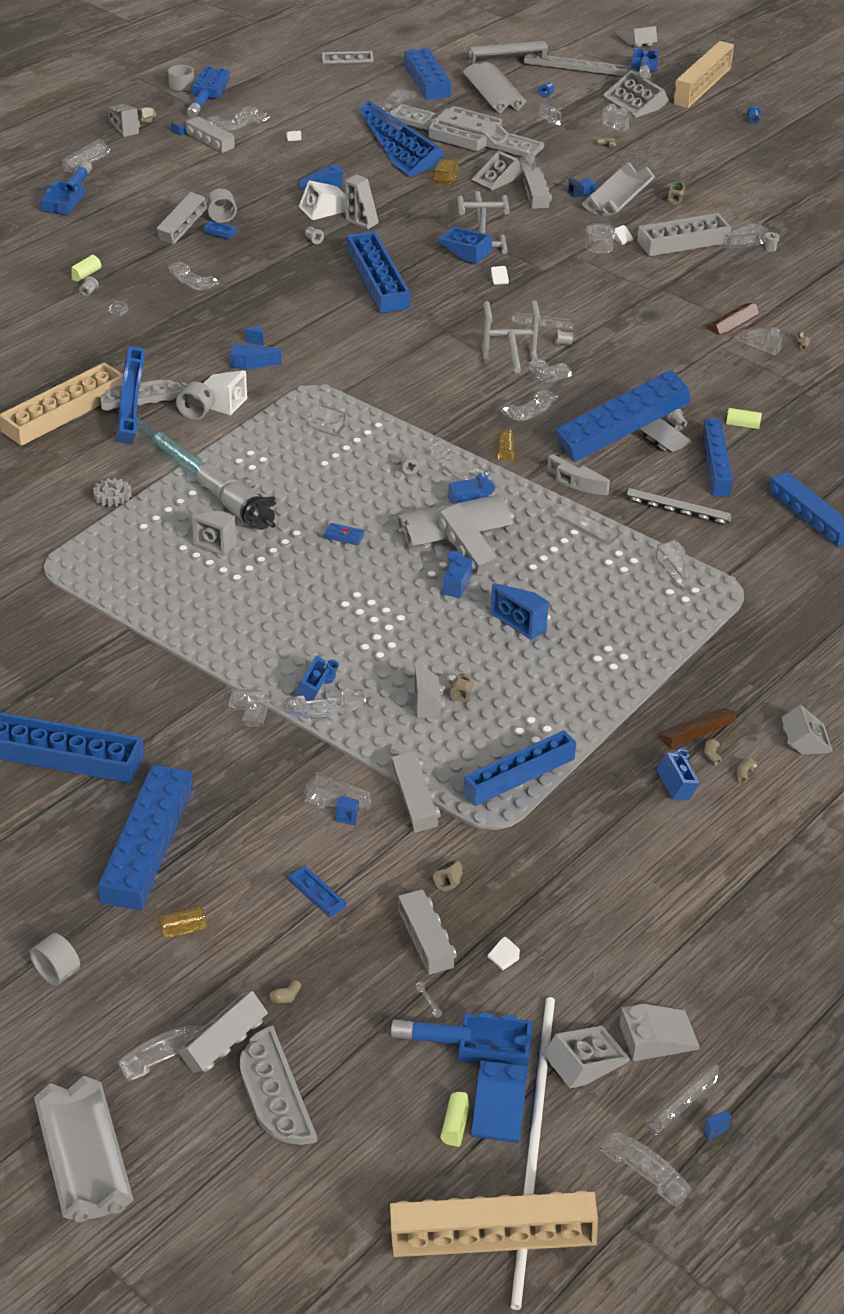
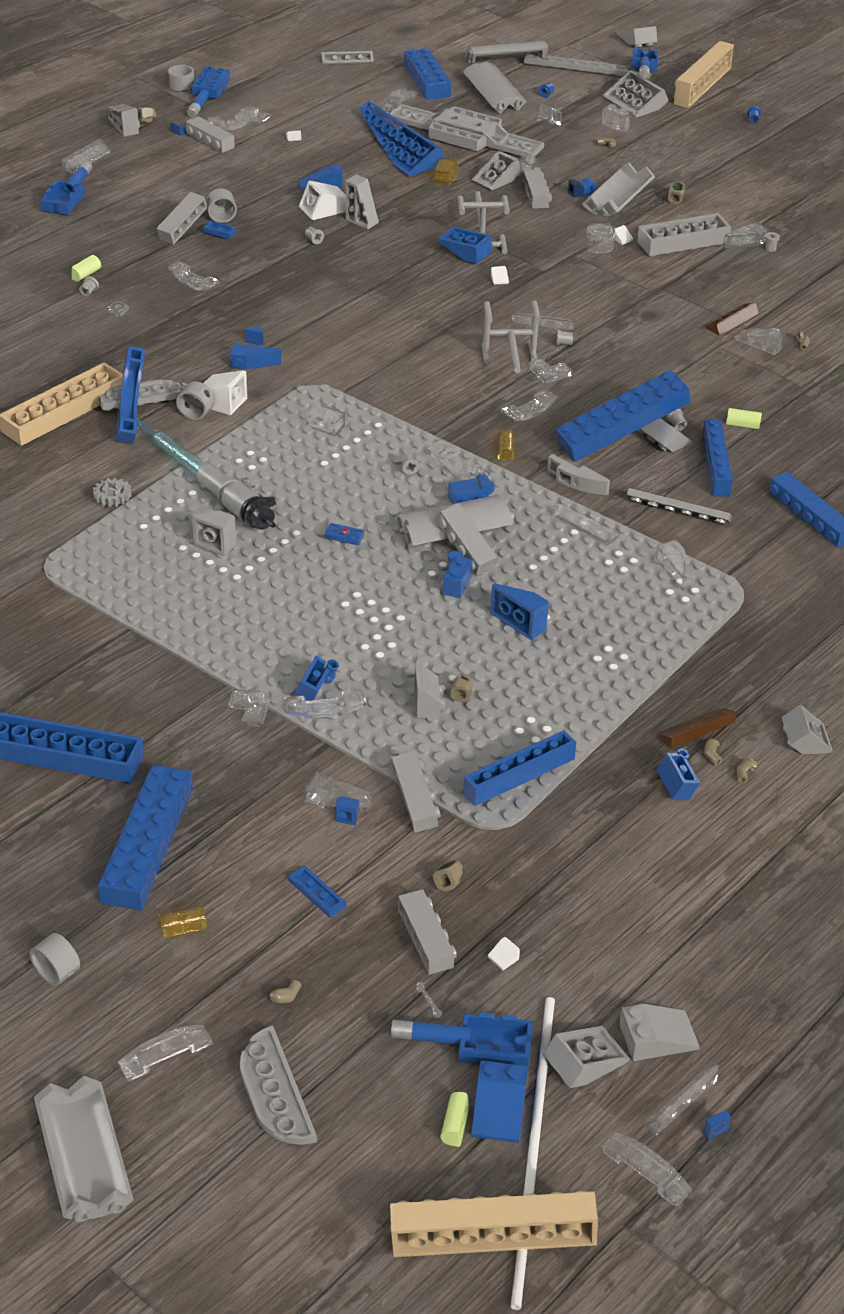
light grey brick [177,991,268,1073] -> none
blue brick [347,231,410,313] -> none

